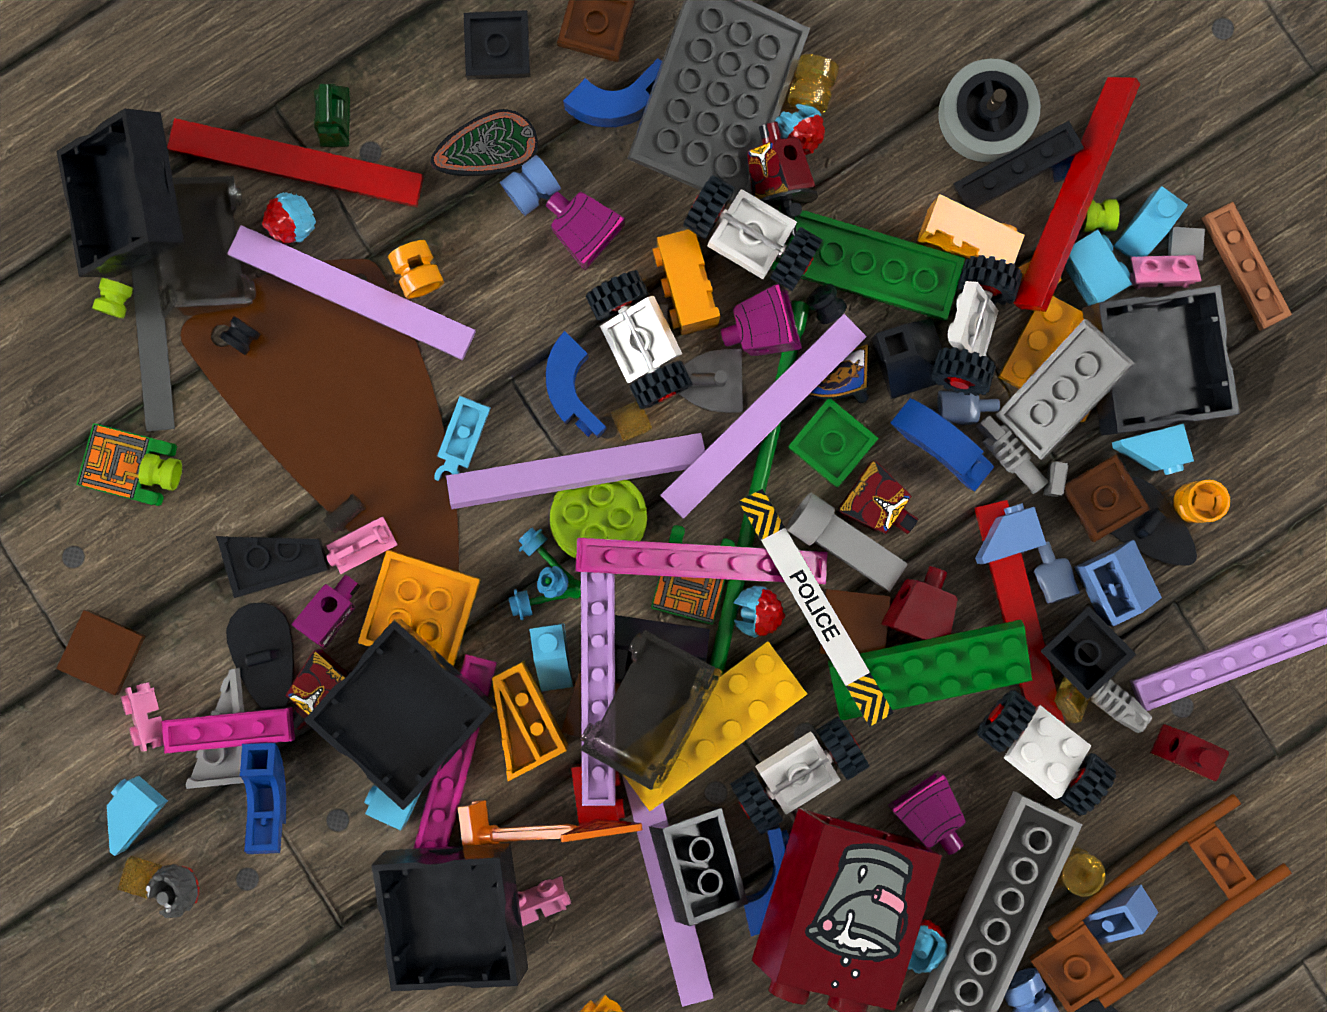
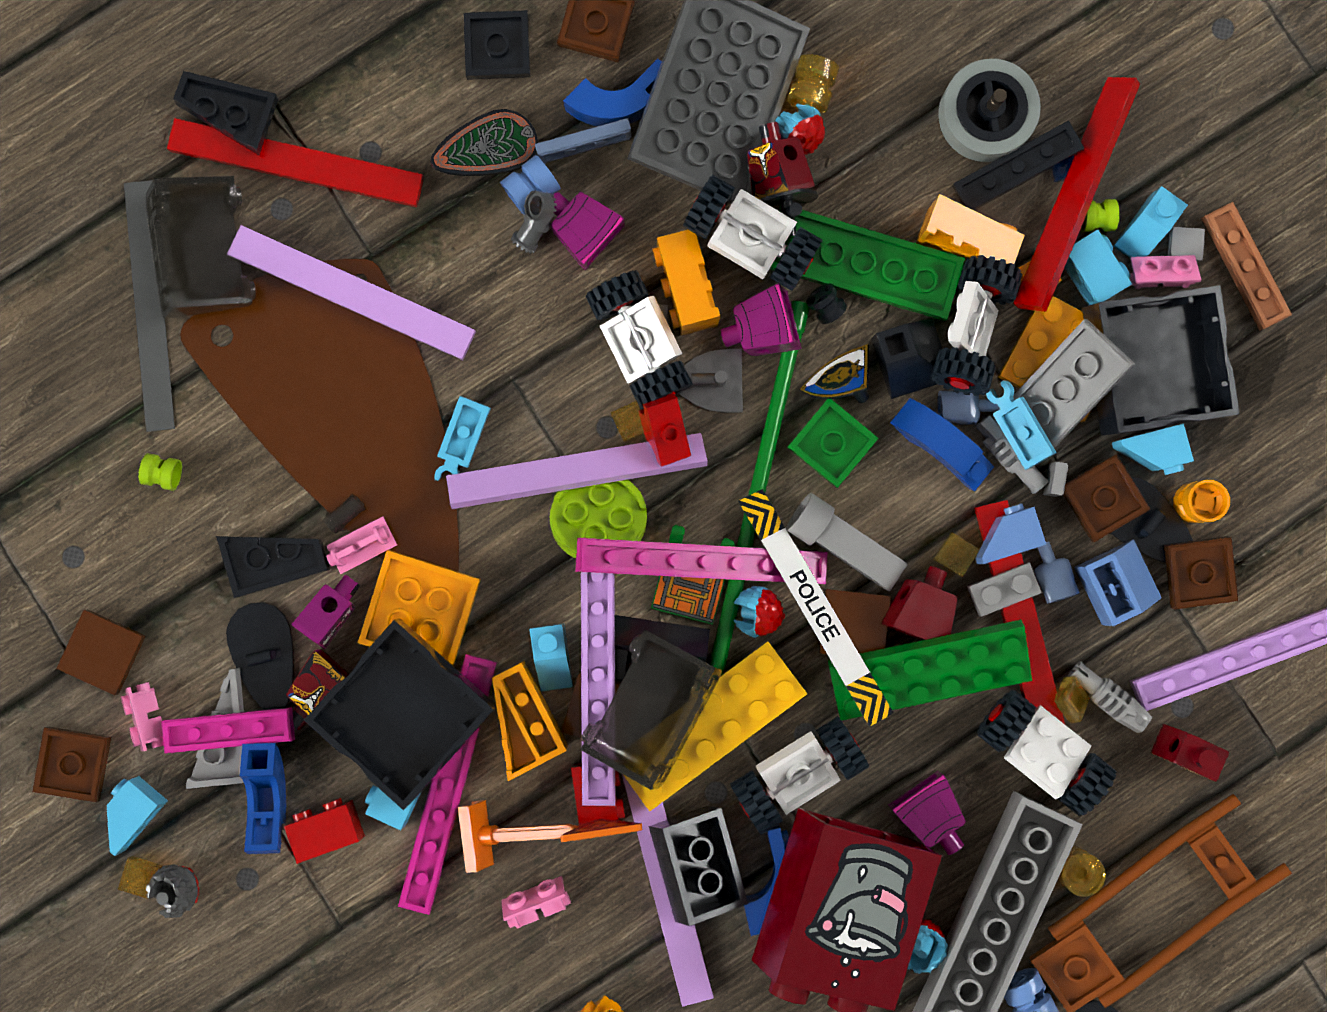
black tile [56,108,184,278] -> none
flag [76,423,177,506] -> none
lime wheel [92,278,133,319] -> none
black wheel [219,316,261,355] -> none
piece [262,192,316,243] -> none
dark green piece [314,84,350,147] -> none
black tile [371,843,528,991] -> none
light orange wheel [388,240,445,299] -> none
dark azure plant [509,527,581,620] -> none
blue arch [546,331,607,438] -> none
lavender tile [660,314,867,519] -> none
torso [835,460,918,535] -> none
black slope [1040,606,1137,700] -> none
medium blue slope [1083,884,1159,945] -> none
none -> reddish brown tile [32,727,111,802]
none -> black wing [173,71,278,155]
none -> red brick [284,798,365,864]
none -> dark grey connector [511,190,557,254]
none -> sand blue tile [535,118,632,163]
none -> red brick [639,394,691,467]
none -> clear yellow plate [933,532,980,577]
none -> light grey plate [967,563,1042,617]
none -> medium azure plate [986,380,1057,470]
none -> reddish brown tile [1164,536,1238,610]

